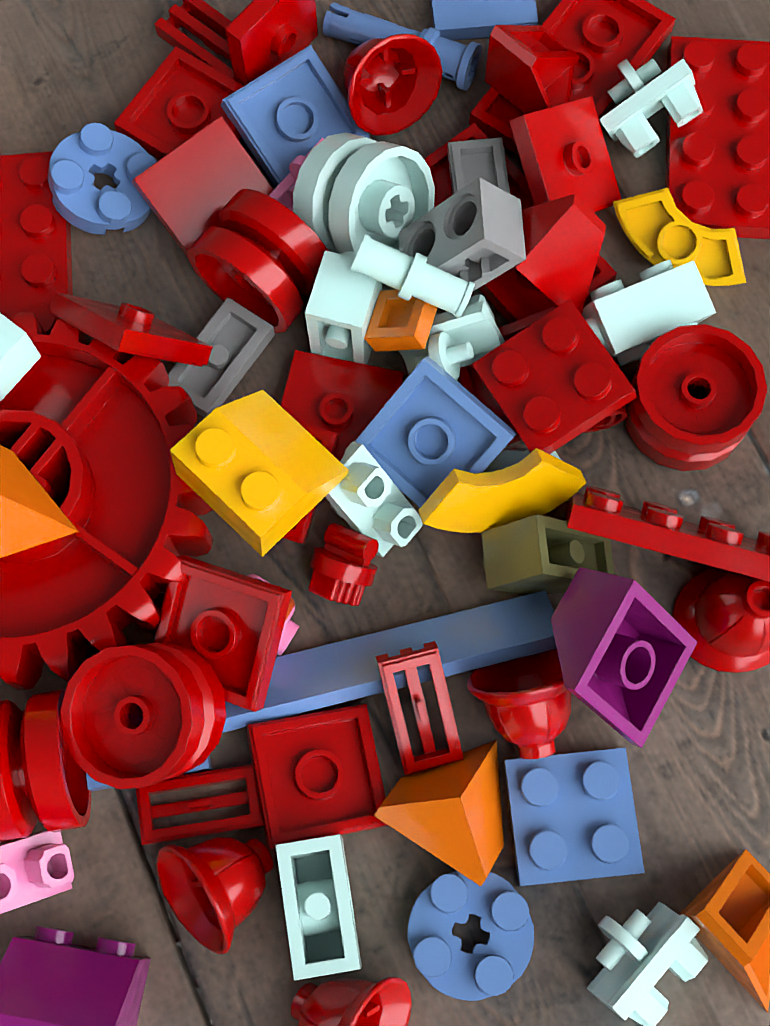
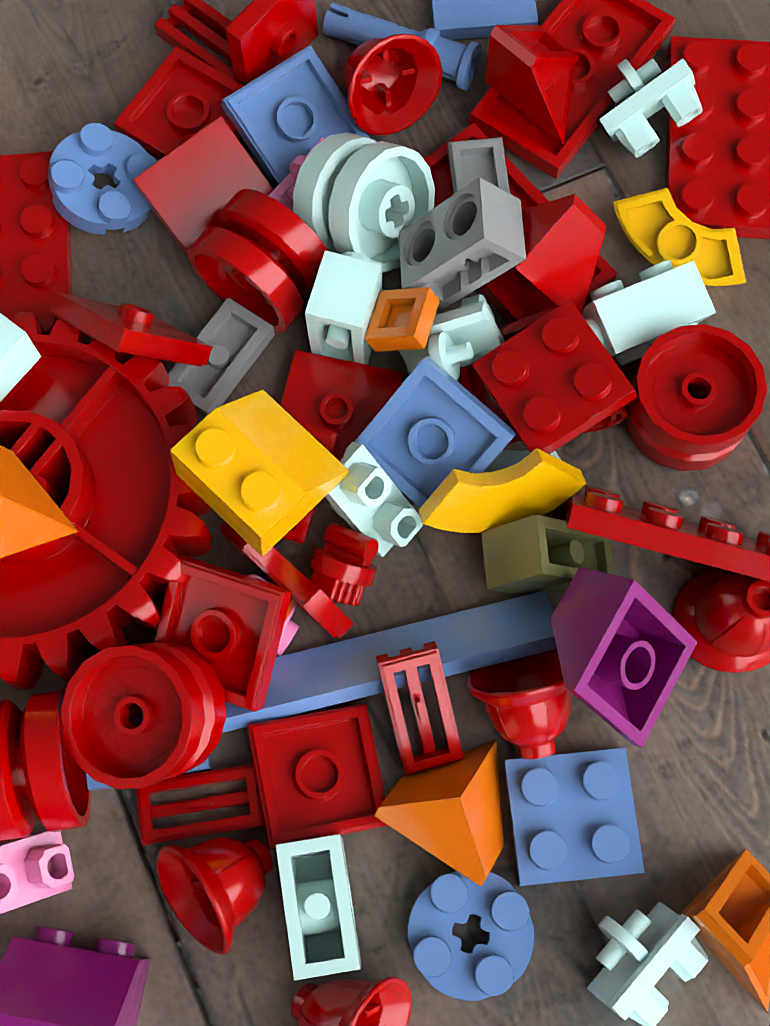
light aqua pin [350,234,475,318] -> none
red plate [509,96,622,212] -> none
none -> red tile [219,522,354,639]

